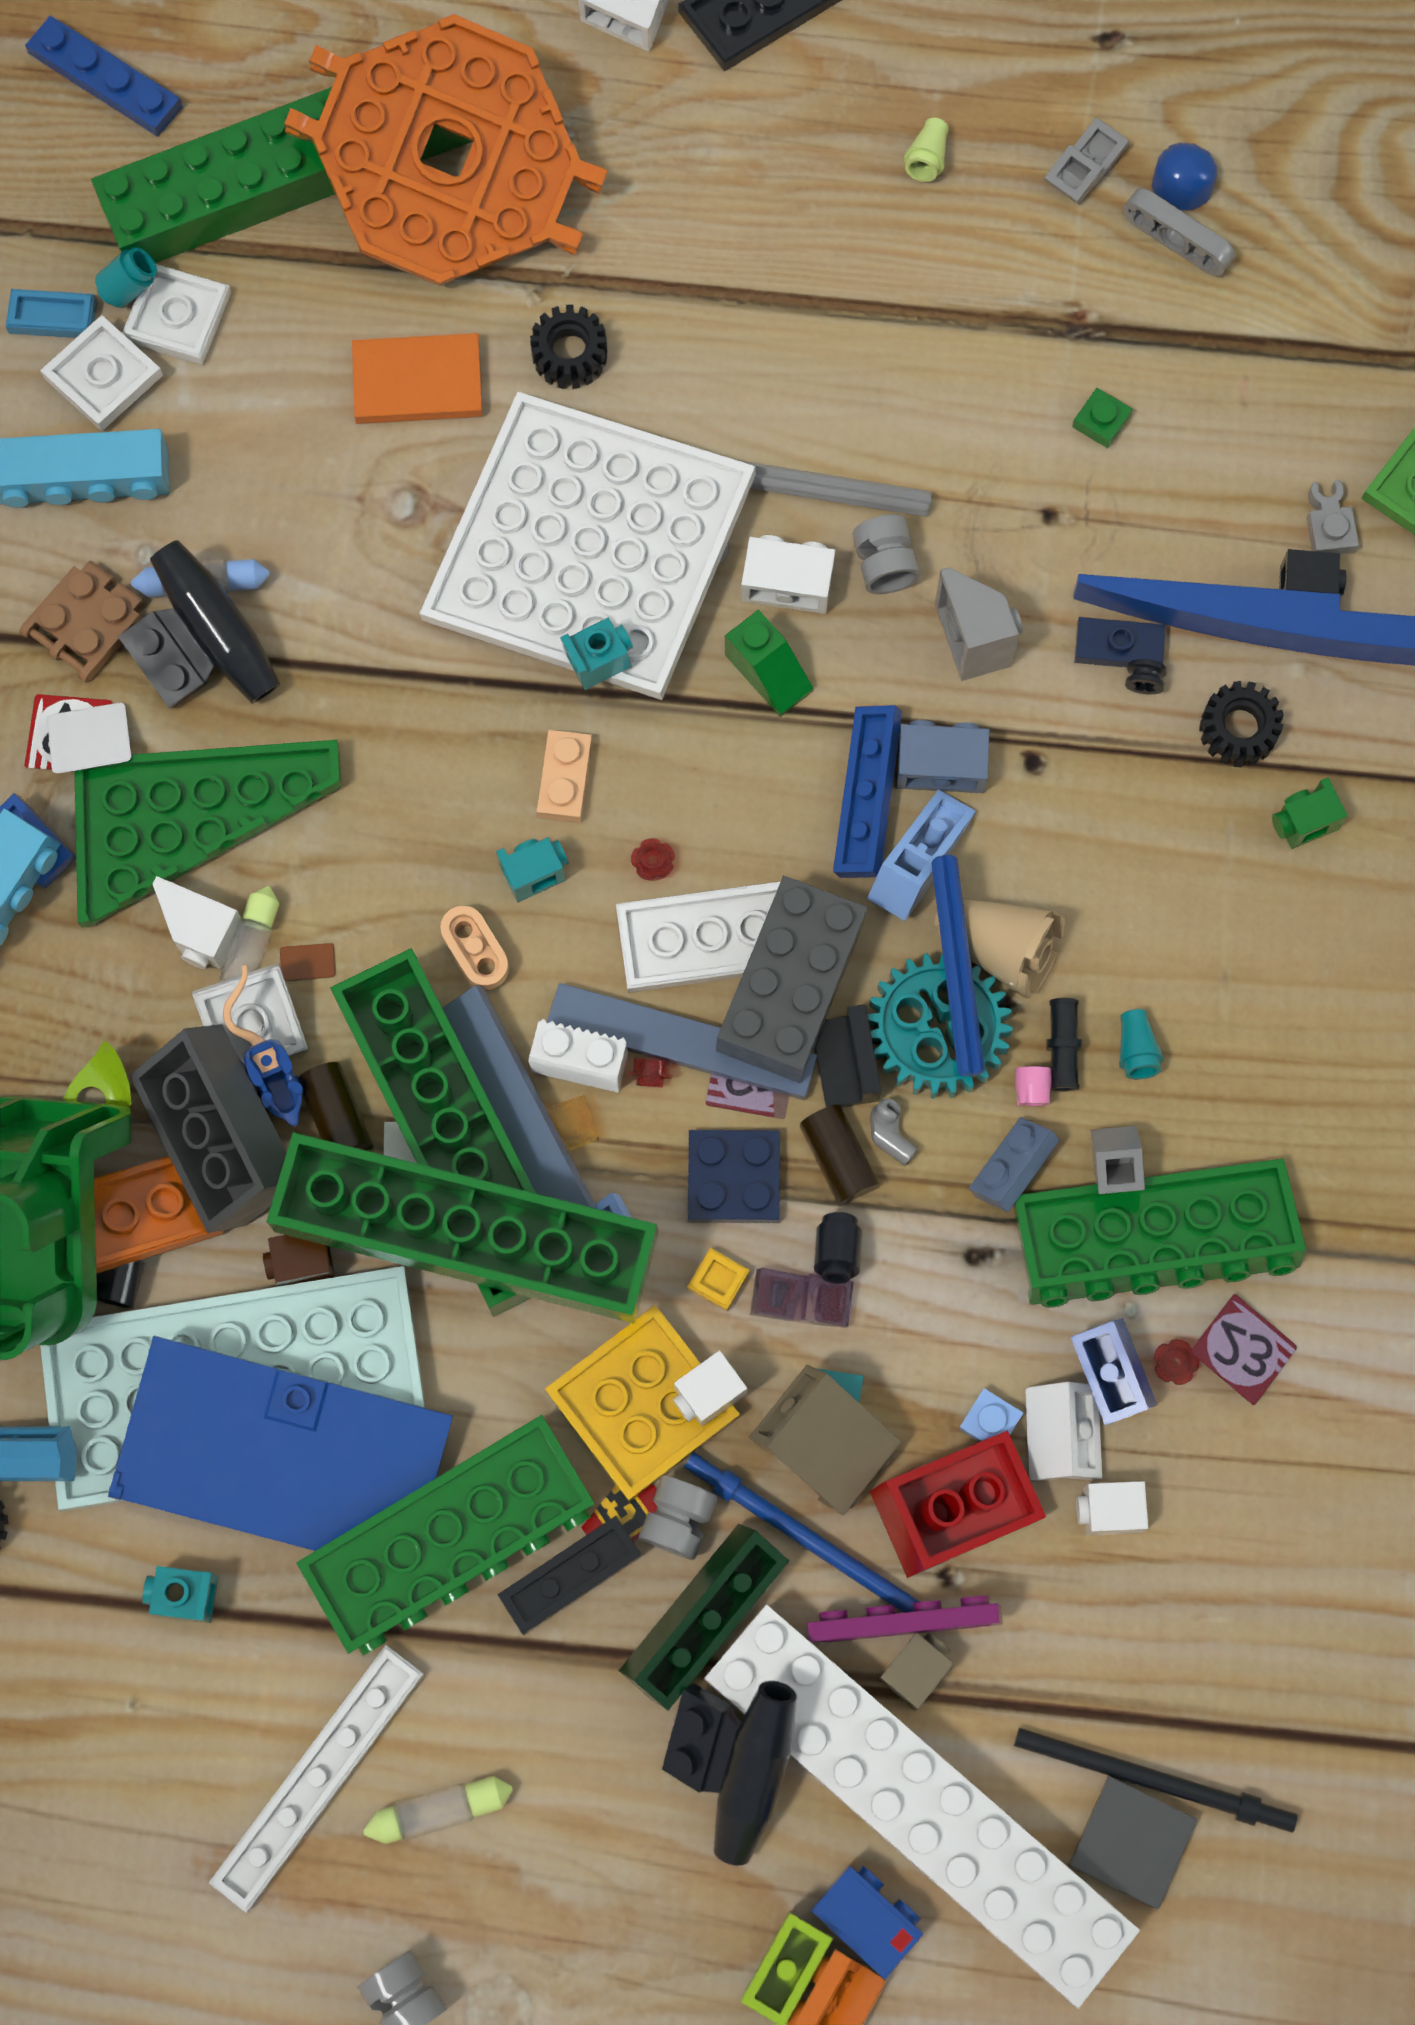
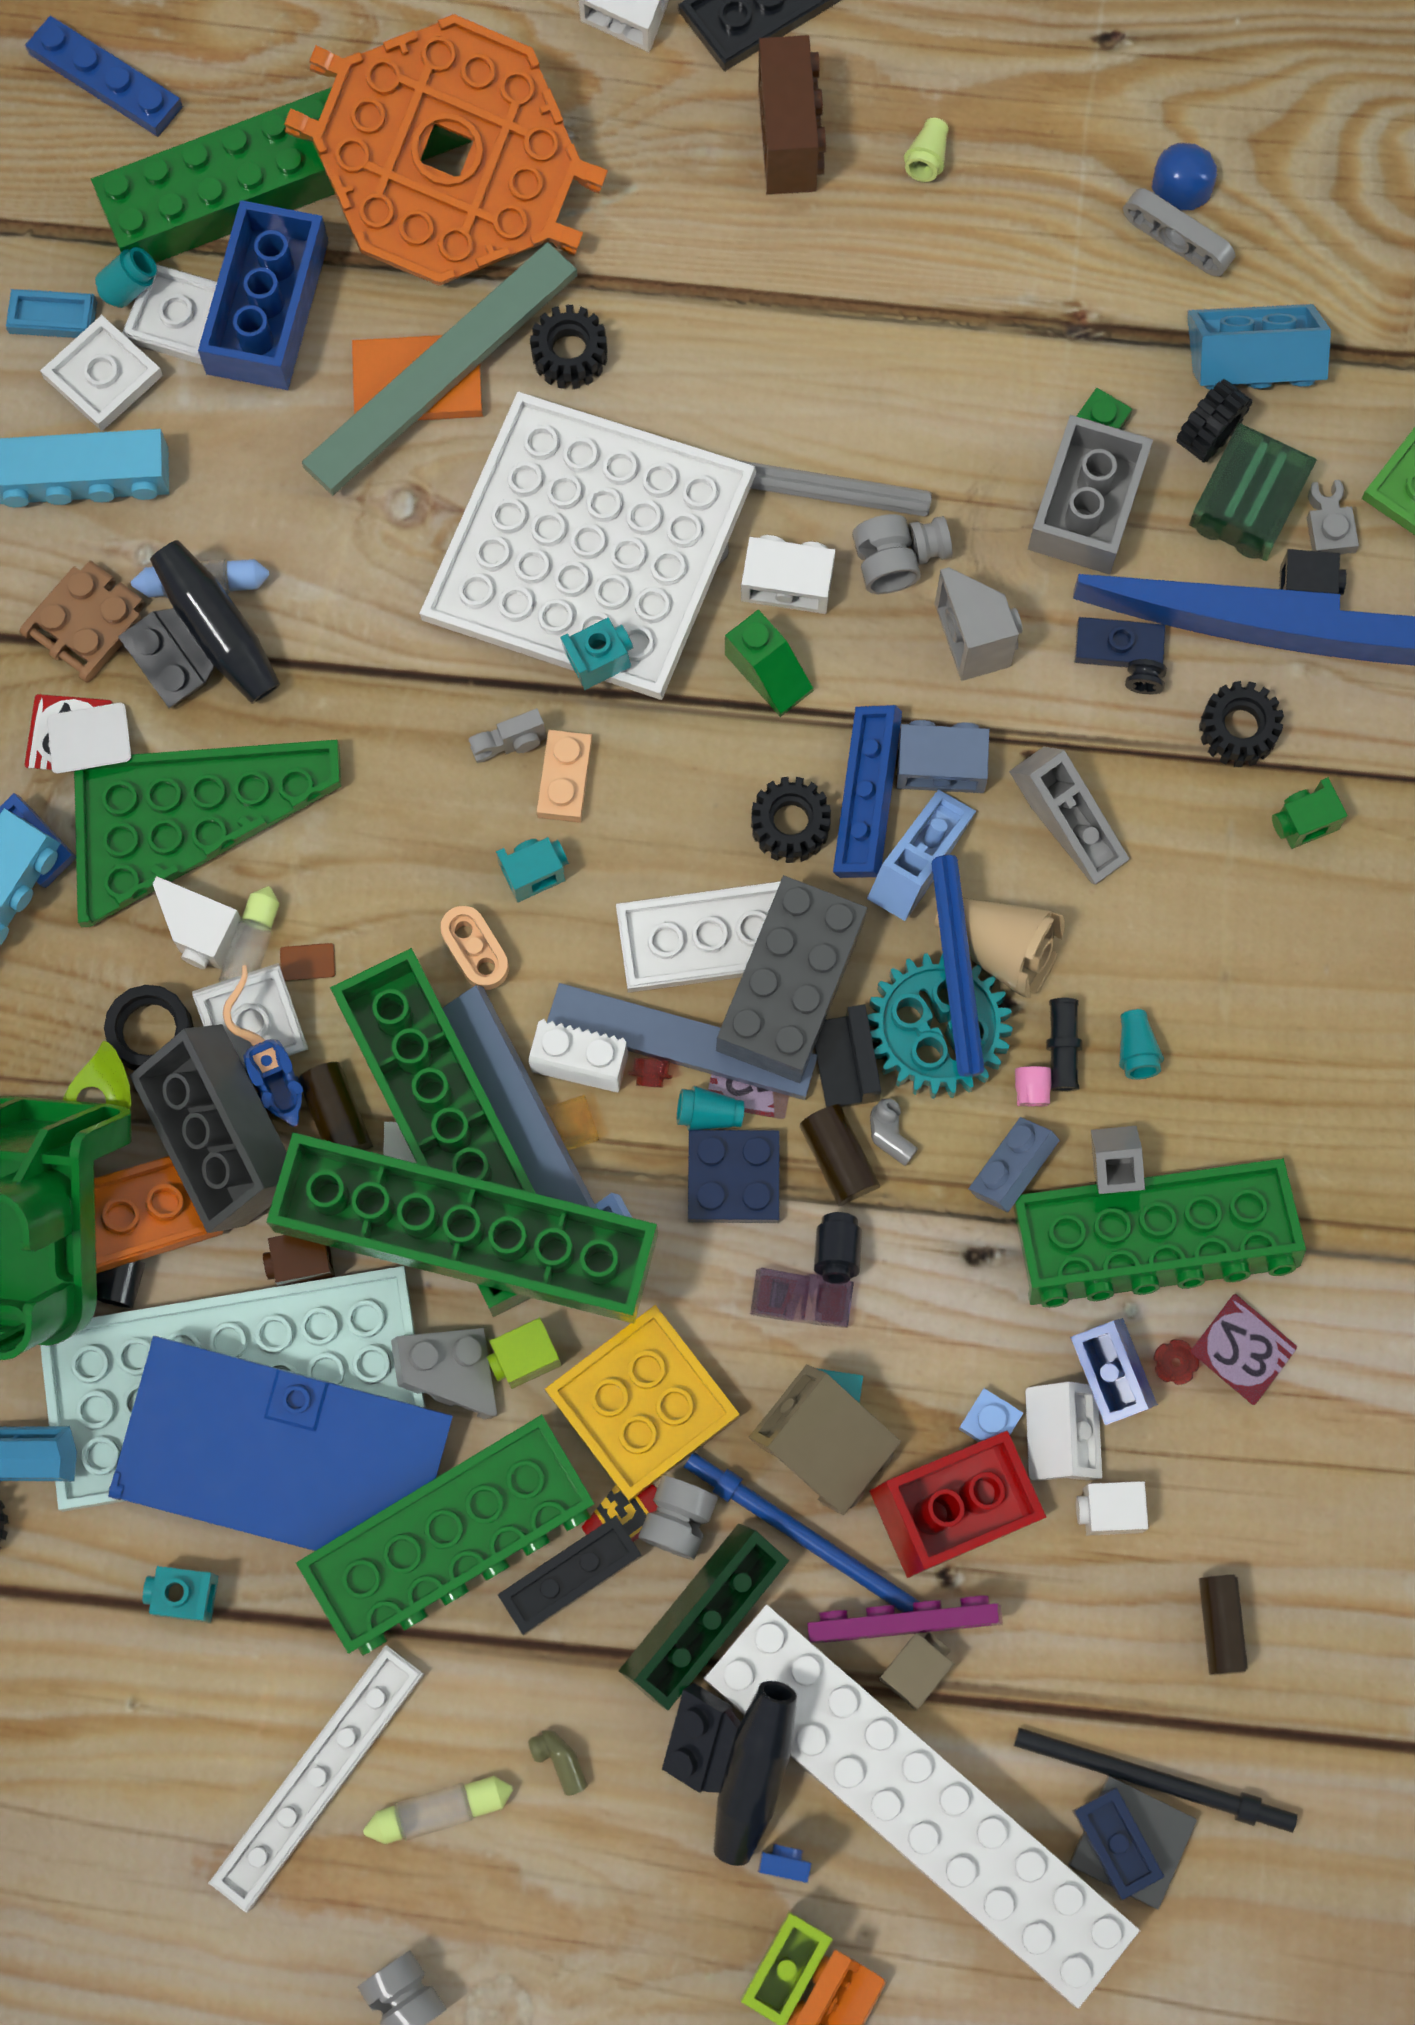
clear red plate [631,838,675,881] -> none
white brick [672,1350,747,1427] -> none
yellow tile [687,1248,750,1312] -> none
blue brick [810,1865,923,1979] -> none
light grey slope [1044,117,1129,204] -> none
none -> black tyre [104,985,194,1071]
none -> blue brick [198,200,329,390]
none -> sand green tile [302,242,577,496]
none -> light grey wing [391,1328,497,1419]
none -> light grey plate [468,708,546,763]
none -> lime brick [486,1317,562,1389]
none -> olive arm [528,1730,587,1796]
none -> teal cone [676,1085,745,1130]
none -> black tyre [751,776,831,863]
none -> reddish brown brick [758,35,826,195]
none -> blue plate [758,1844,811,1883]
none -> light grey wheel [908,516,952,565]
none -> light grey slope [1009,747,1130,884]
none -> light grey brick [1028,415,1153,575]
none -> dark blue plate [1073,1788,1164,1900]
none -> black tyre [1176,379,1252,463]
none -> dark azure slope [1187,304,1331,390]
none -> clear green brick [1189,423,1317,562]
none -> dark brown brick [1199,1574,1248,1675]

